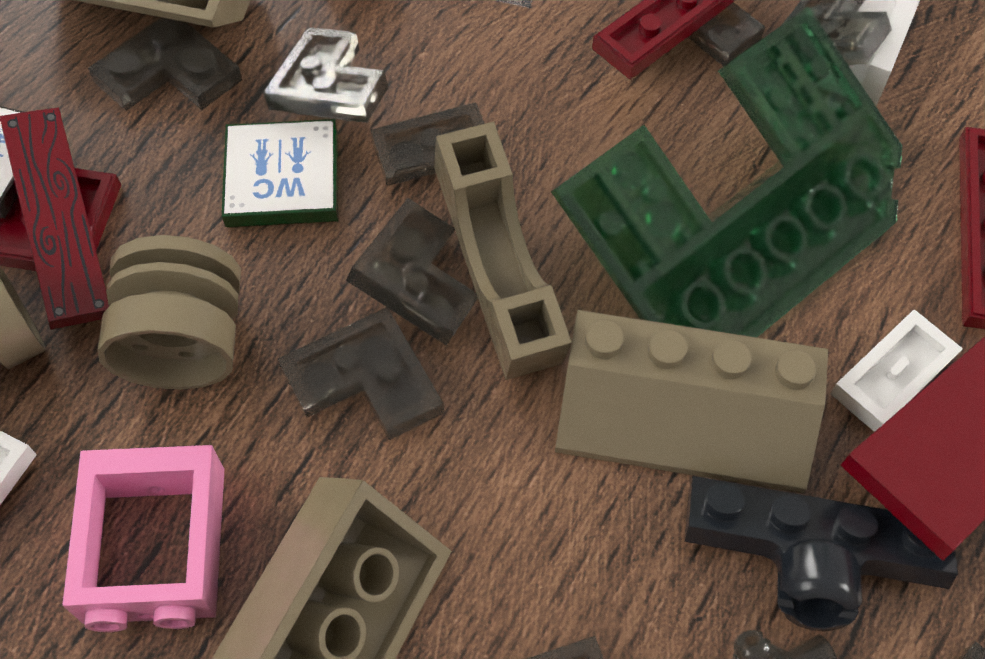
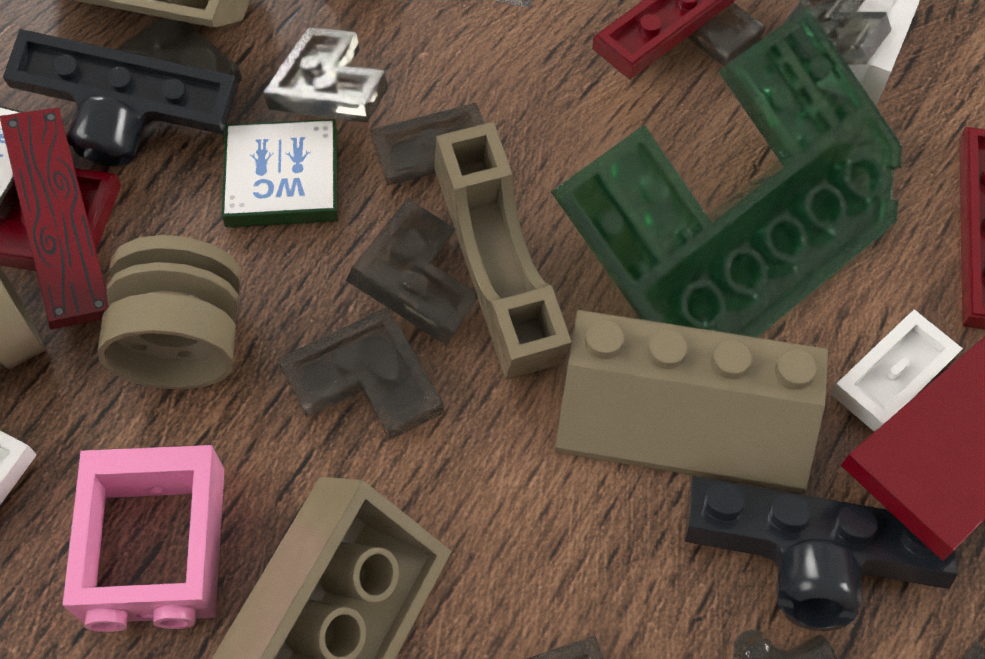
none -> black plate [3,29,238,167]

